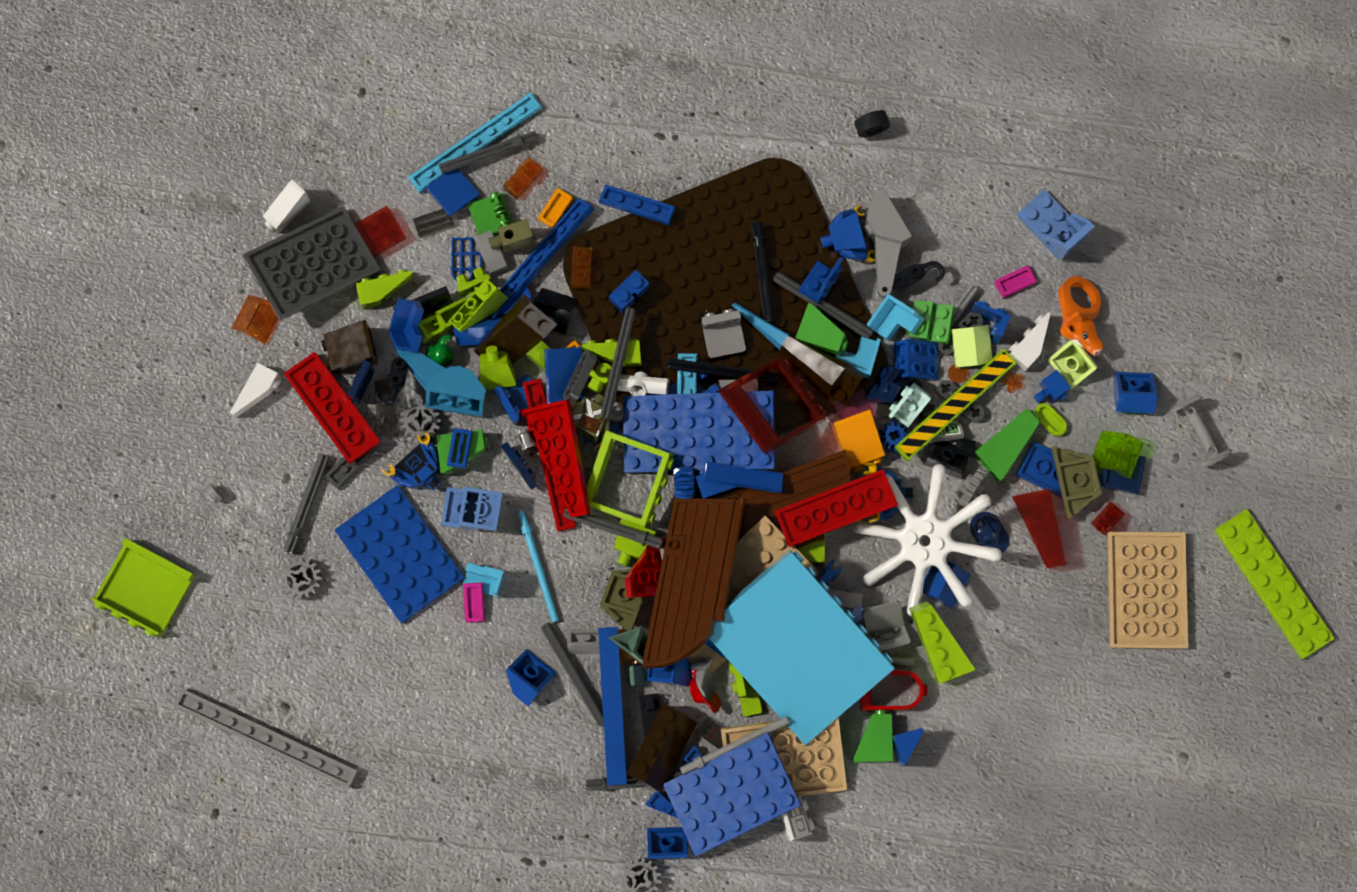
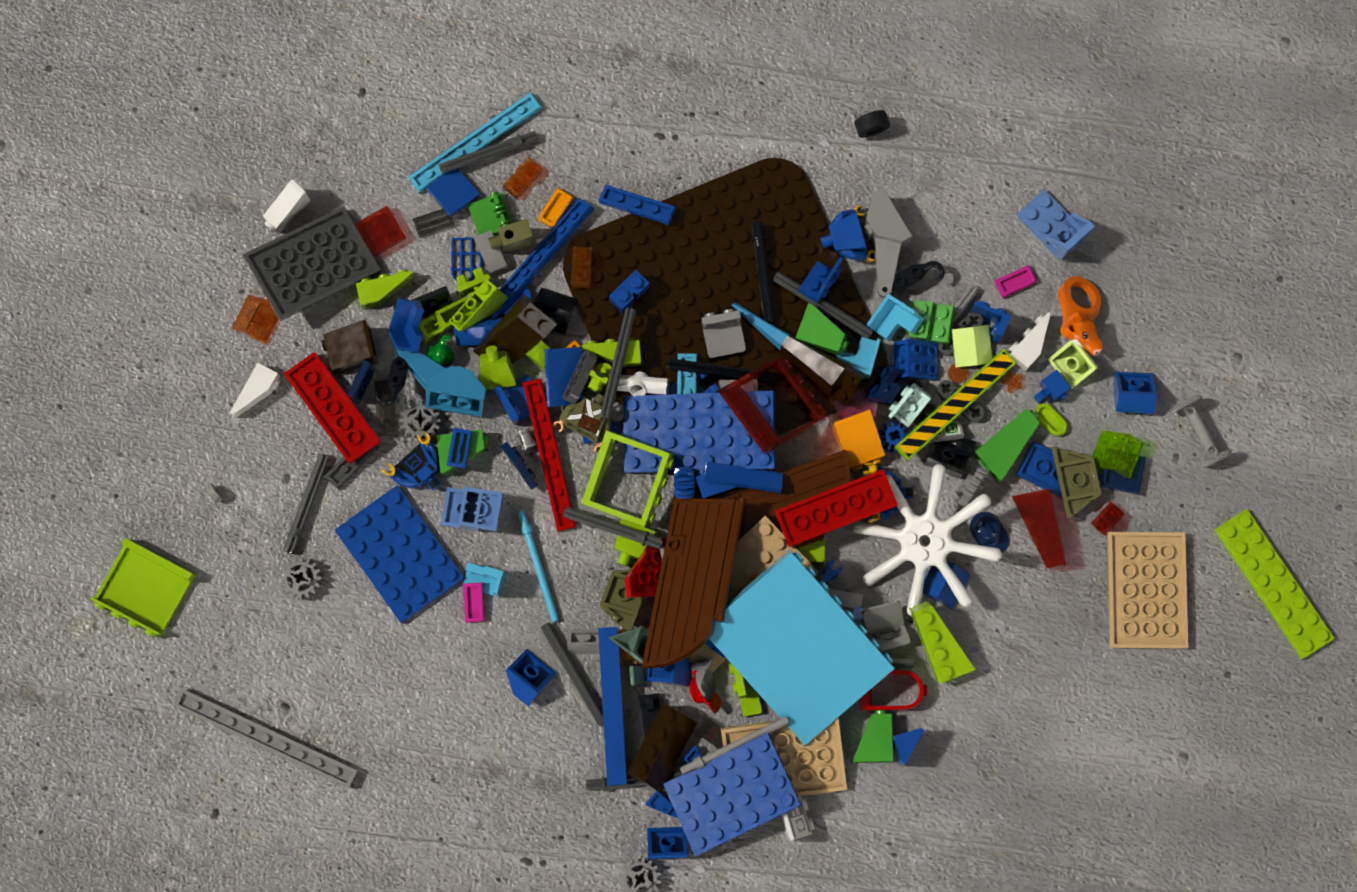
red wing [520,399,591,518] -> none

